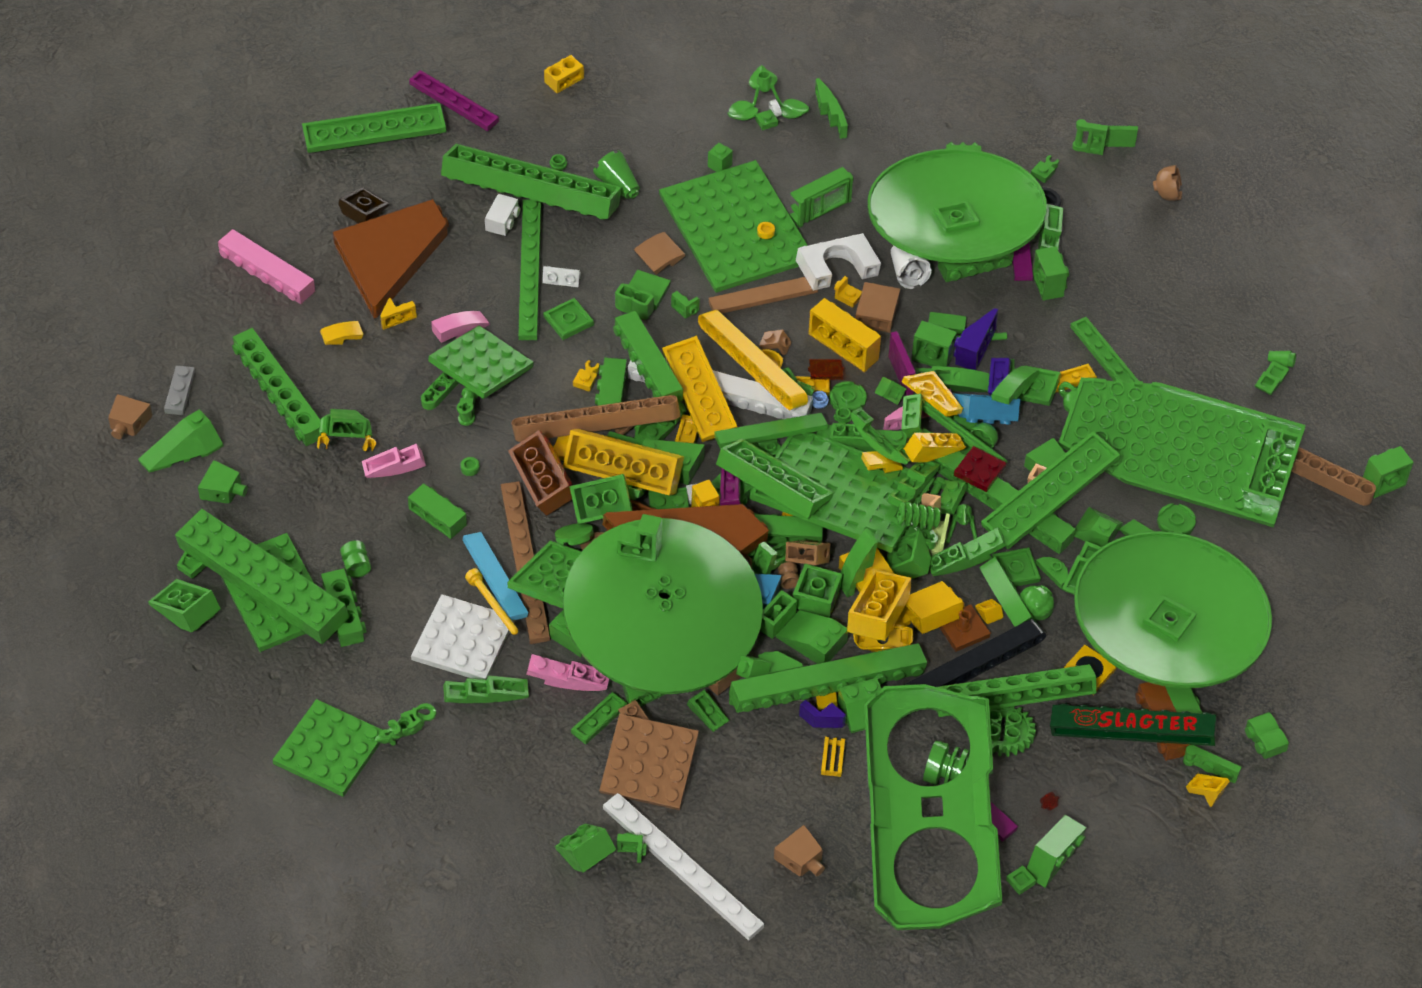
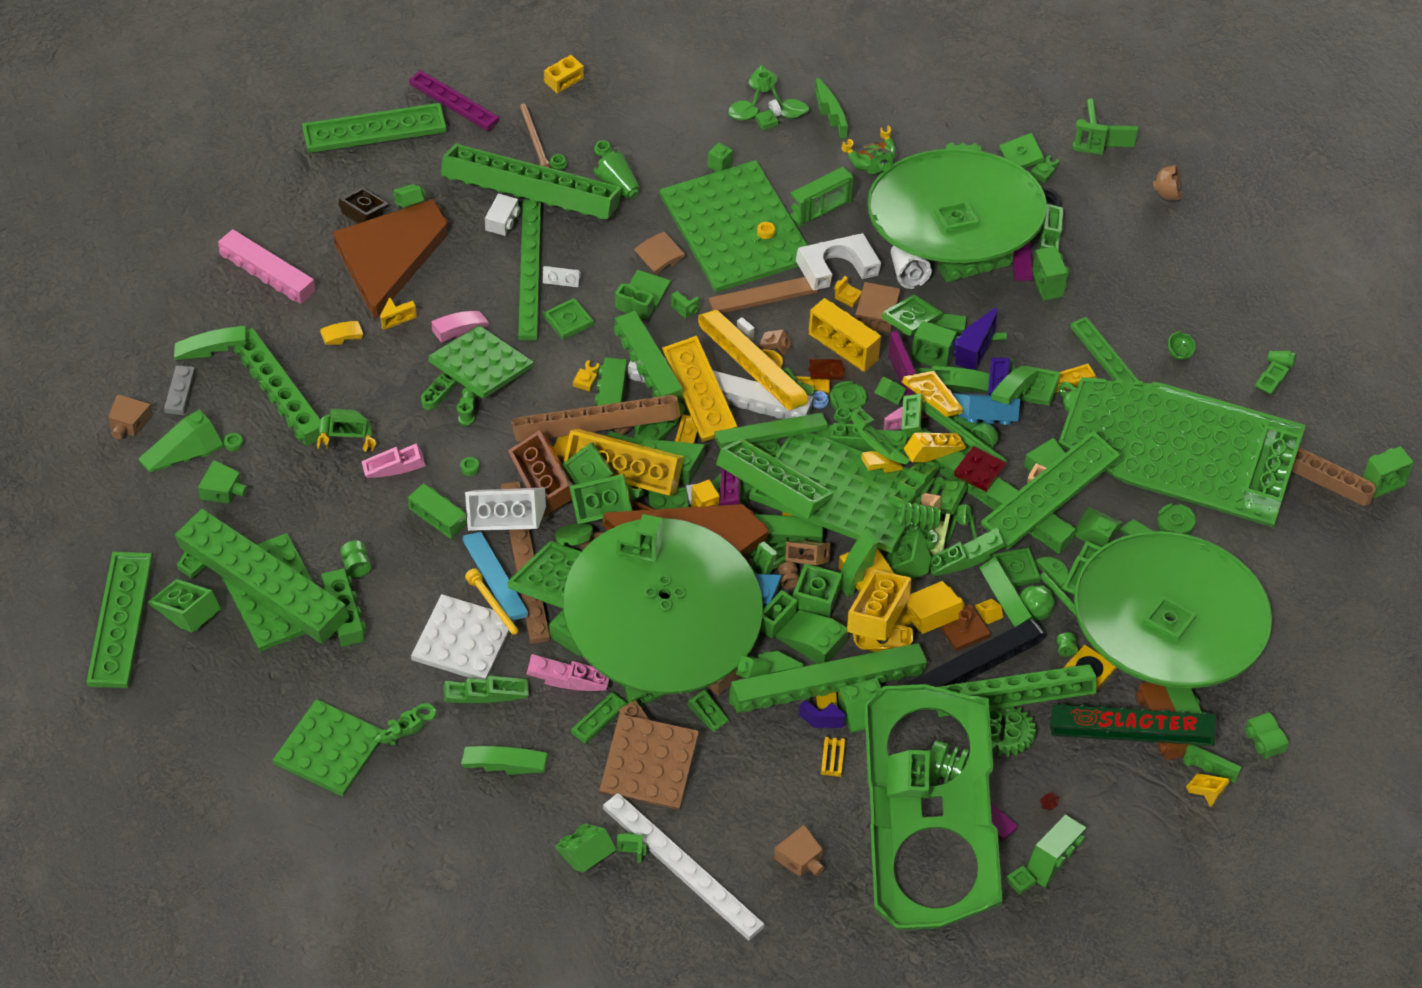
none -> bright green plate [87,552,152,688]
none -> bright green slope [174,326,247,360]
none -> bright green tile [224,433,243,452]
none -> bright green brick [392,184,426,208]
none -> bright green slope [461,746,549,775]
none -> white slope [465,488,546,531]
none -> medium nougat bar [520,104,551,168]
none -> bright green tile [562,442,614,485]
none -> bright green plate [594,140,612,157]
none -> white tile [737,318,754,341]
none -> bright green torso [841,126,896,174]
none -> bright green plate [881,294,943,336]
none -> bright green slope [887,750,930,798]
none -> bright green plate [999,133,1045,169]
none -> bright green bar [1040,572,1077,617]
none -> bright green wheel [1056,632,1078,657]
none -> bright green bar [1087,98,1097,124]
none -> bright green hair [1168,331,1196,360]

